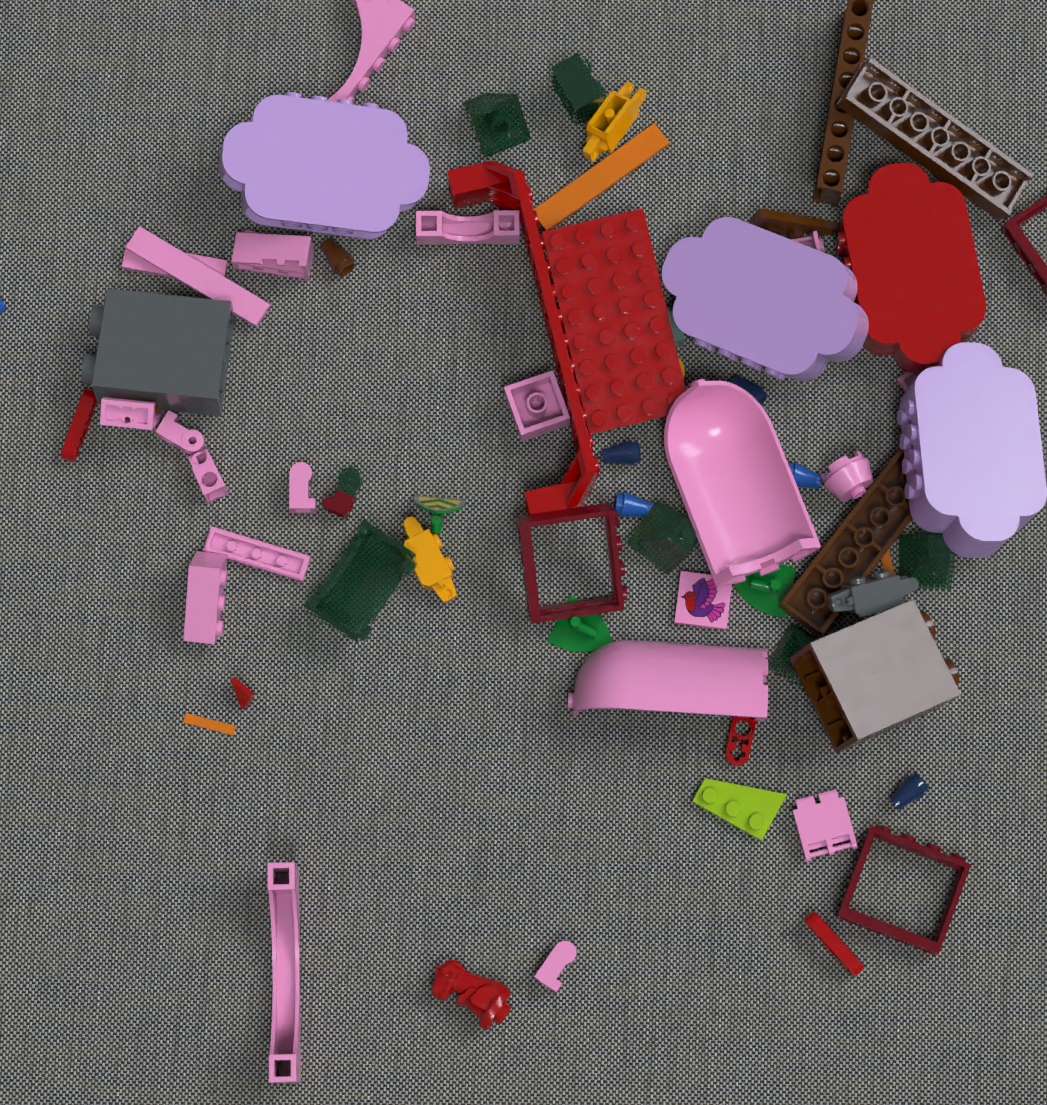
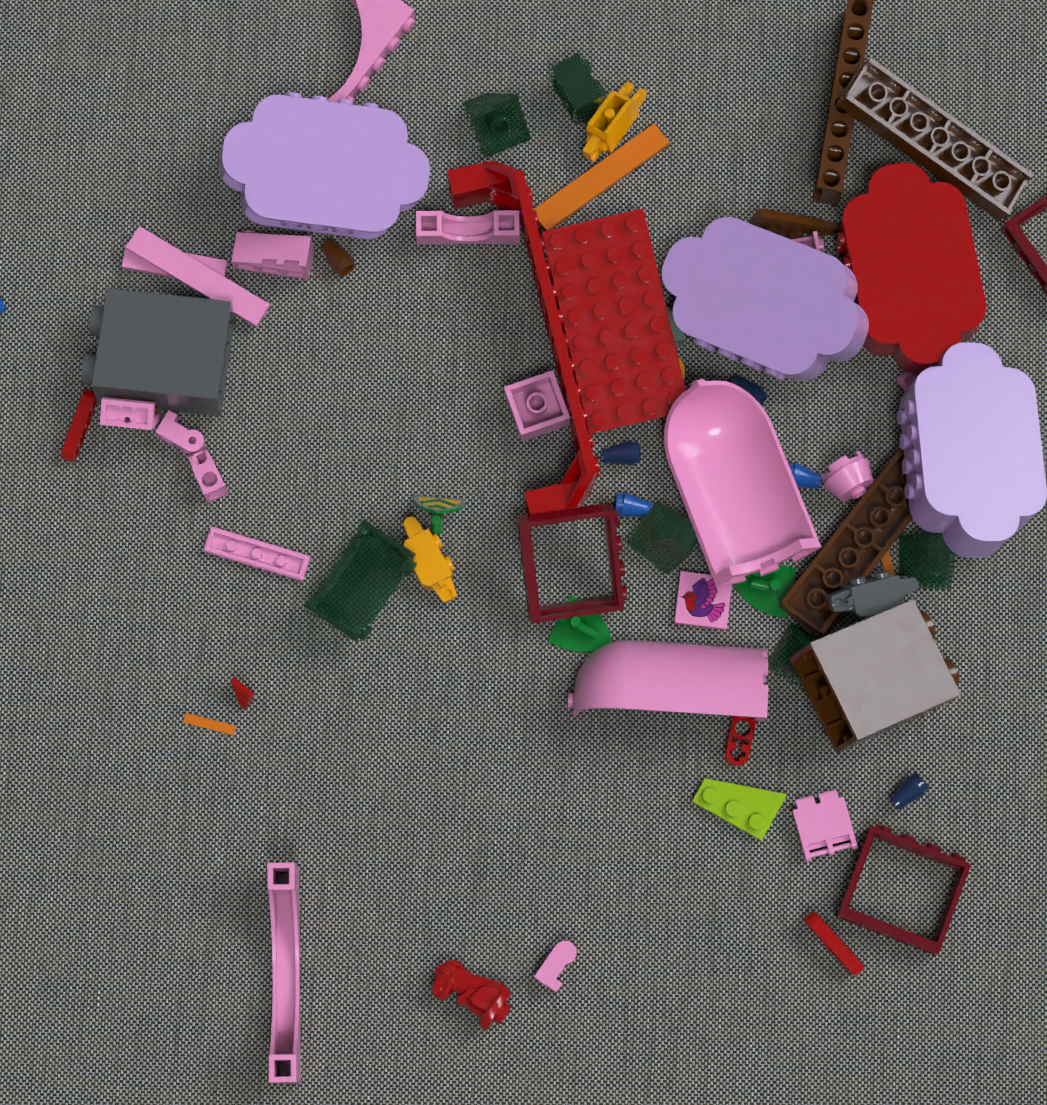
bright pink wedge [183,551,228,644] -> none
bright pink leg [289,462,317,513] -> none
leg [322,467,362,519] -> none

